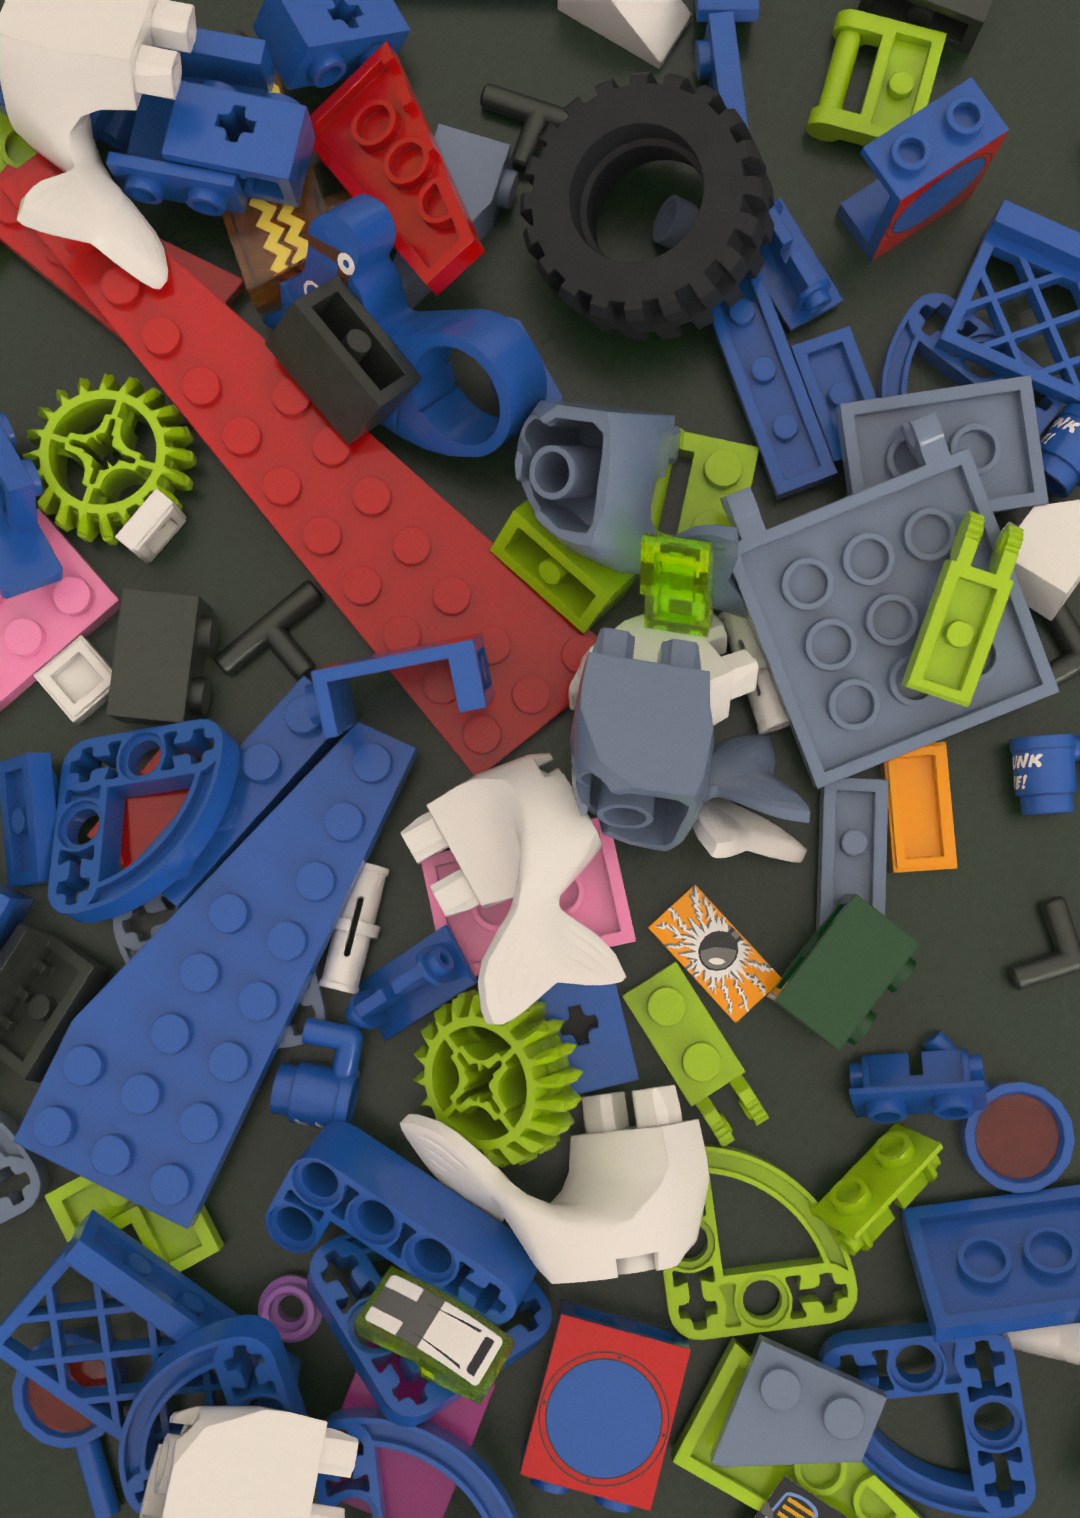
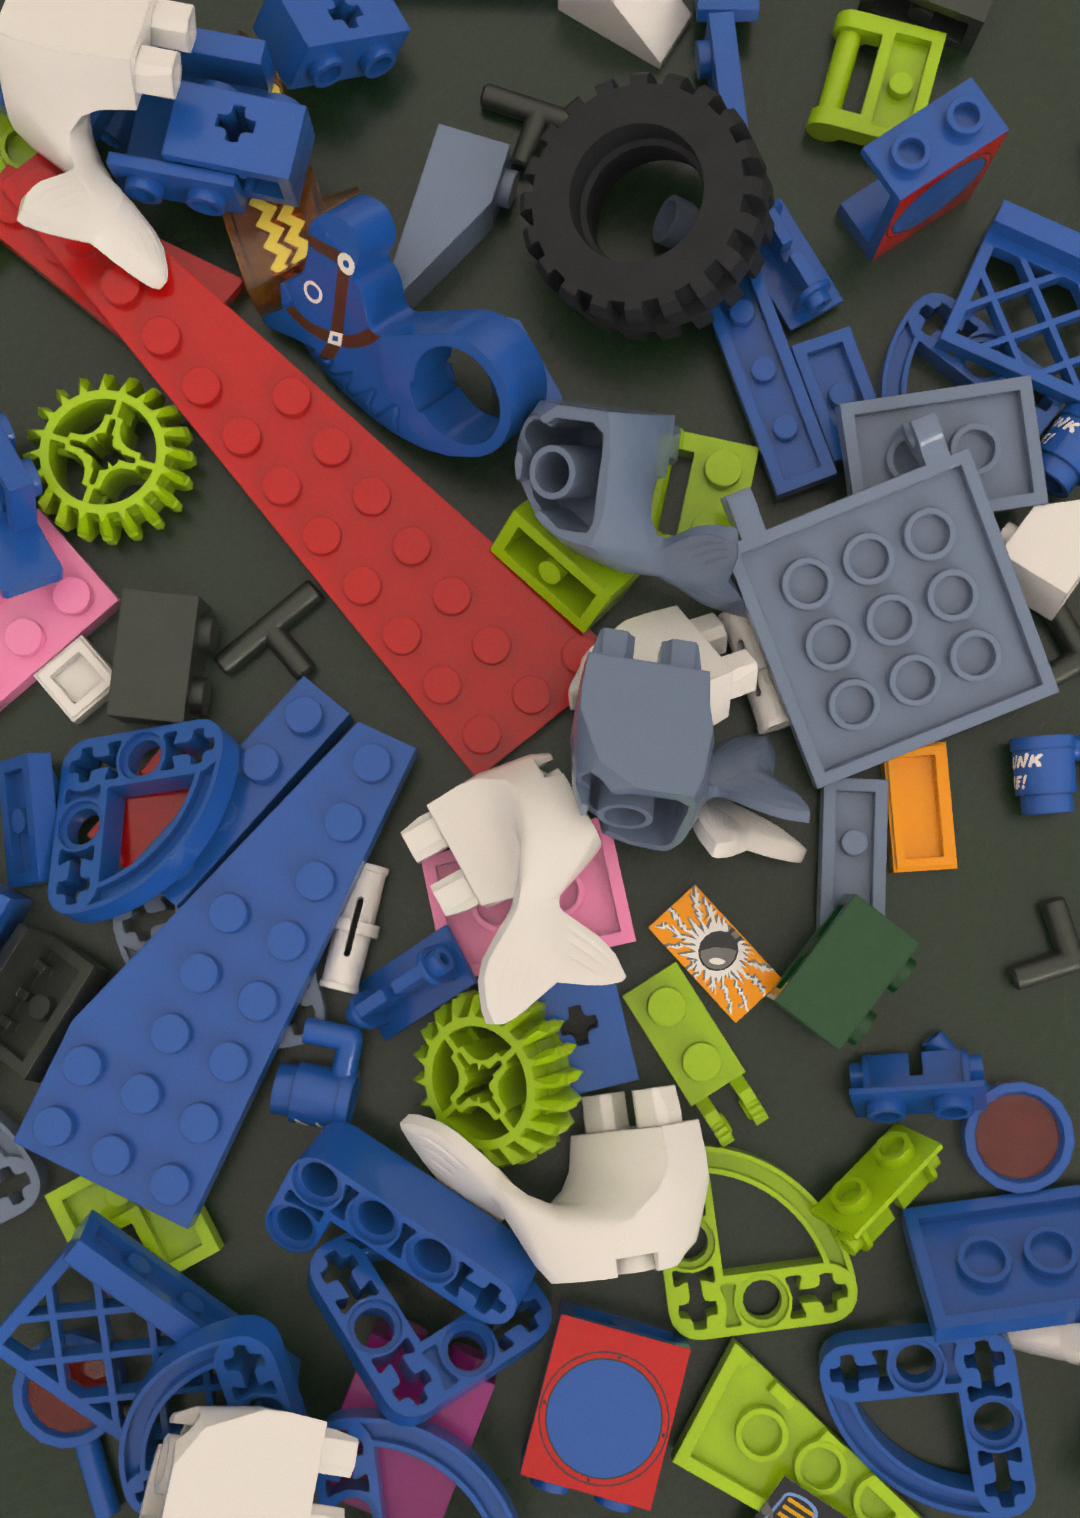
white tile [115,488,187,564] -> none
medium lavender plate [258,1274,323,1343] -> none
pearl dark grey brick [264,276,423,445] -> none
blue panel [305,633,495,739] -> none
red wing [310,41,485,296] -> none
slope [354,1266,515,1405] -> none
clear neon green slope [640,533,714,637] -> none
sand blue wing [710,1335,887,1467] -> none
lime hinge [901,511,1024,707] -> none

